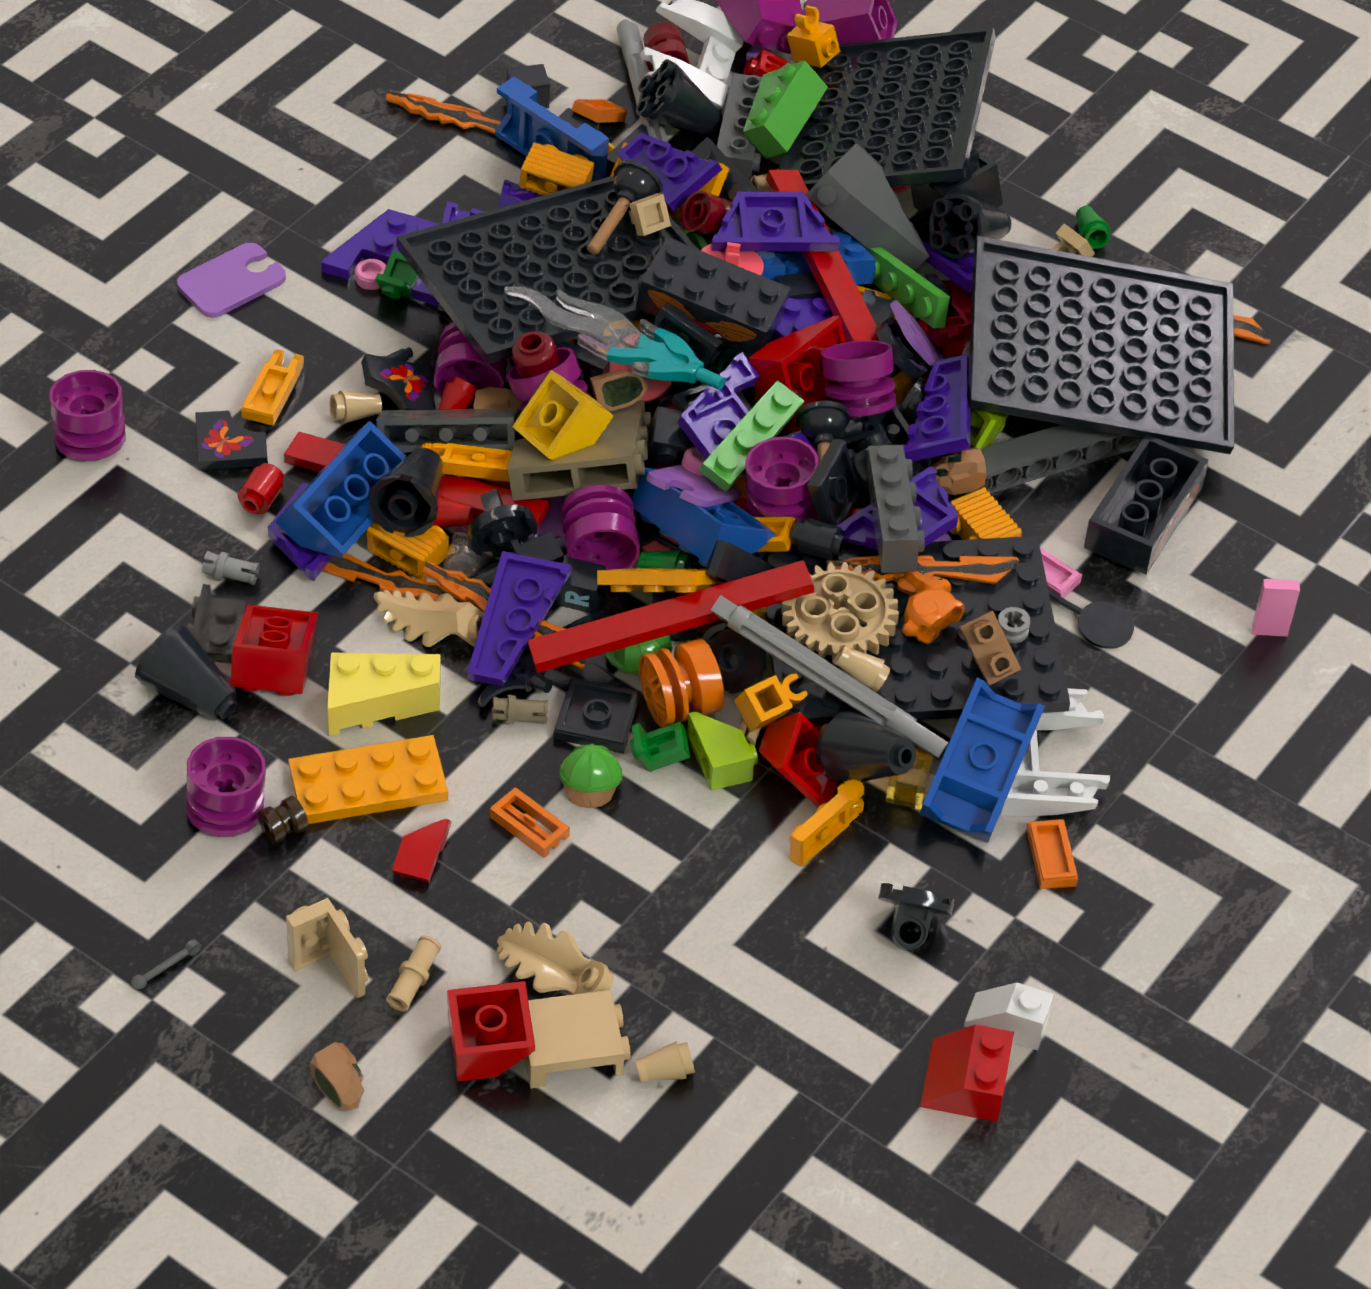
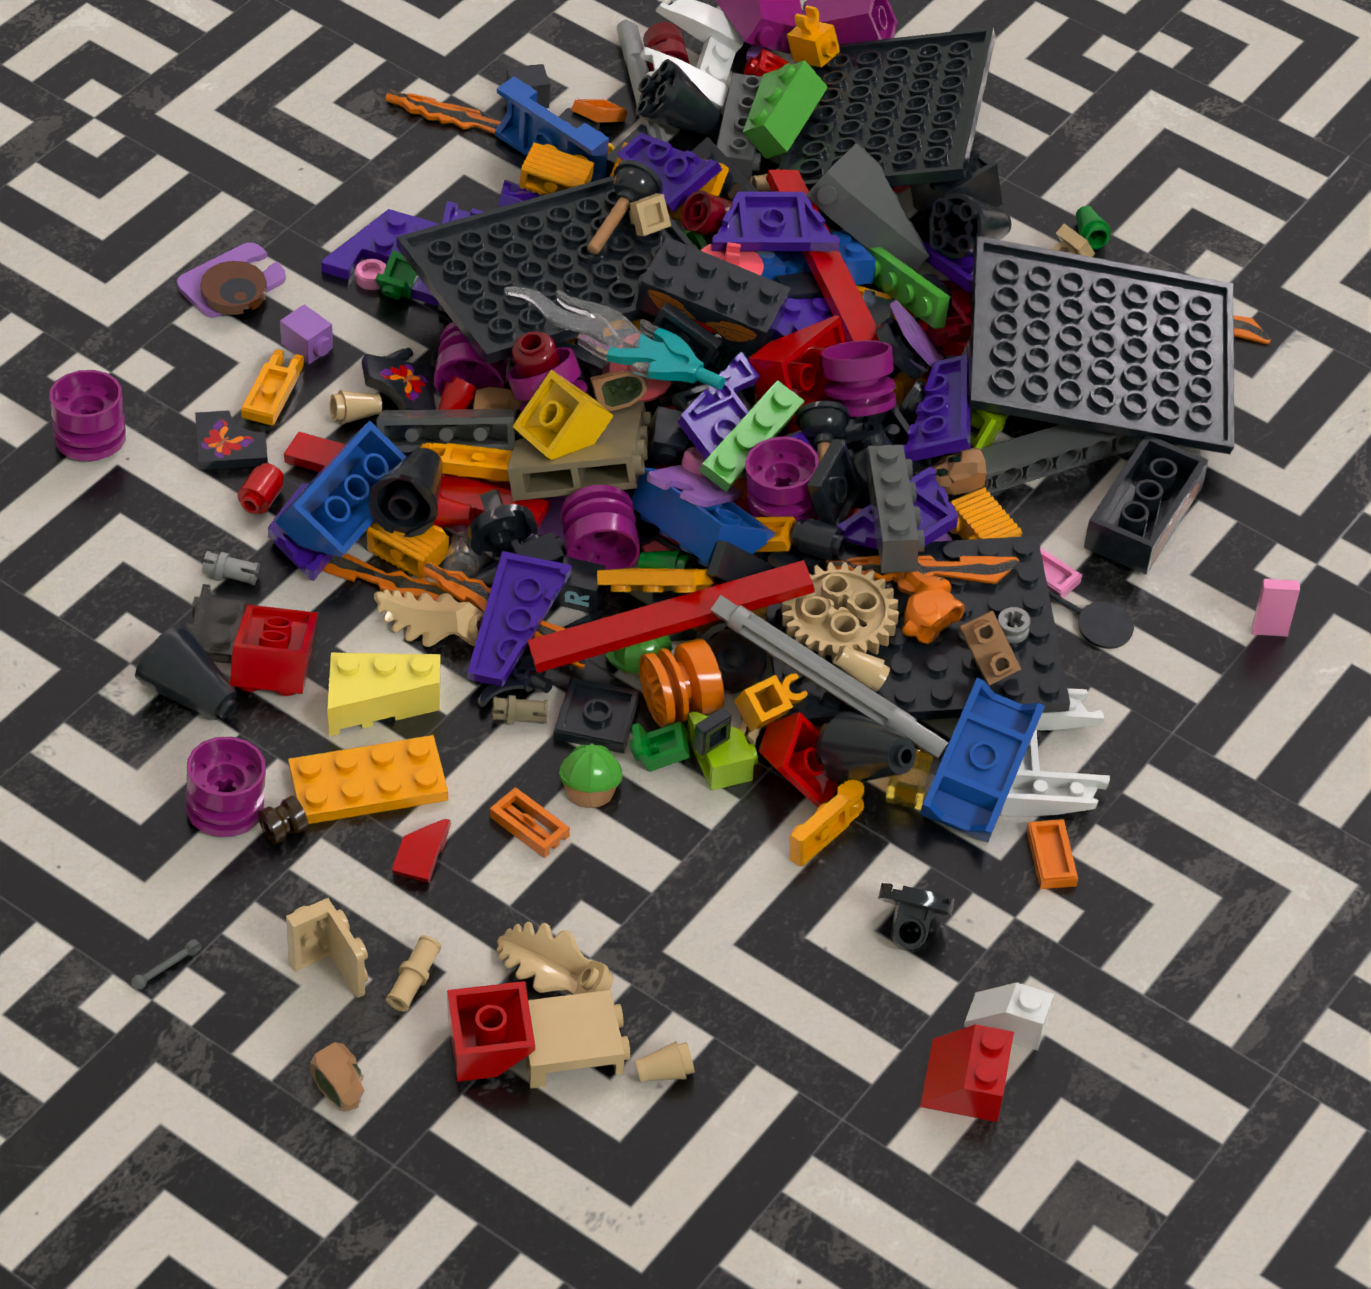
none -> reddish brown tile [200,261,267,315]
none -> medium lavender brick [280,304,333,364]
none -> black tile [694,707,732,756]

